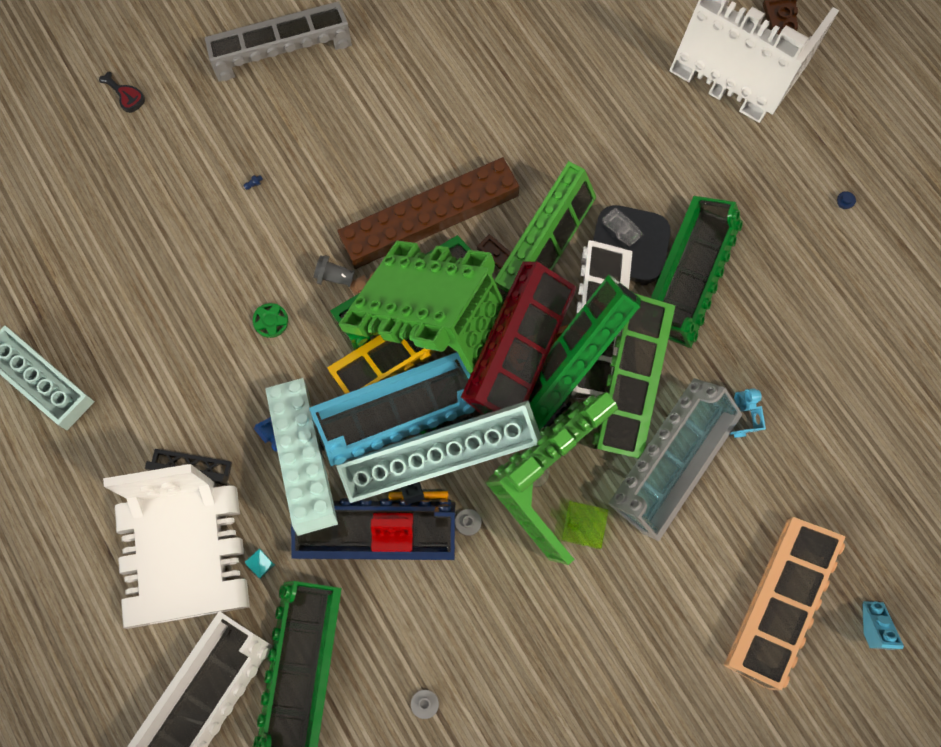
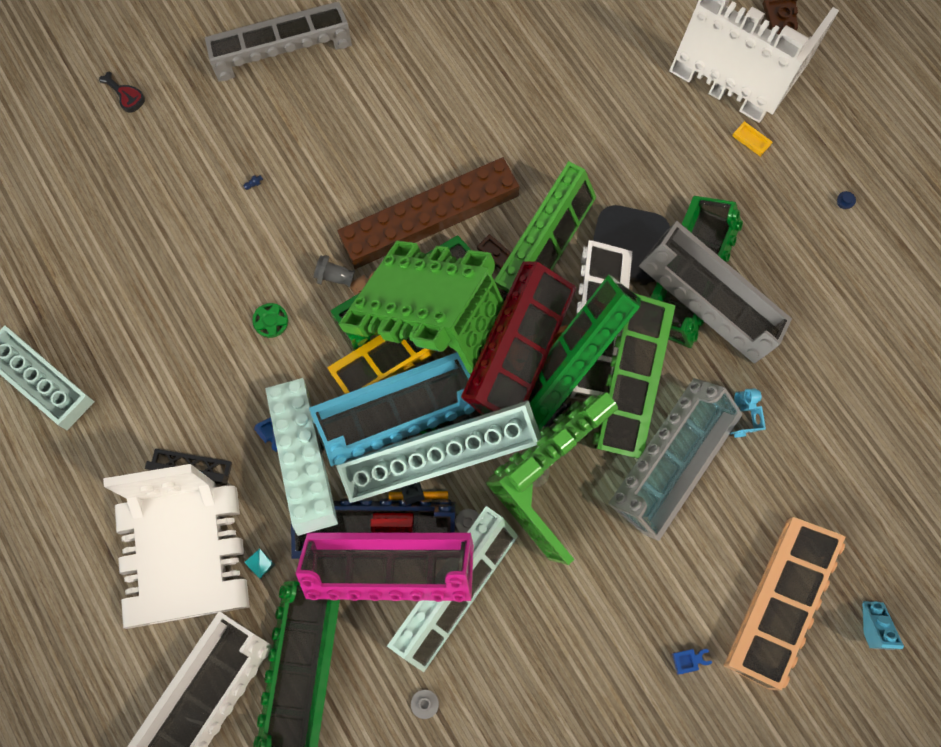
clear neon green hinge [561,501,609,550] -> none
clear slope [602,208,643,246] -> none
none -> window [295,533,474,602]
none -> light aqua window [387,506,518,672]
none -> light grey window [639,221,792,364]
none -> blue plate [672,649,712,675]
none -> yellow tile [732,121,773,157]

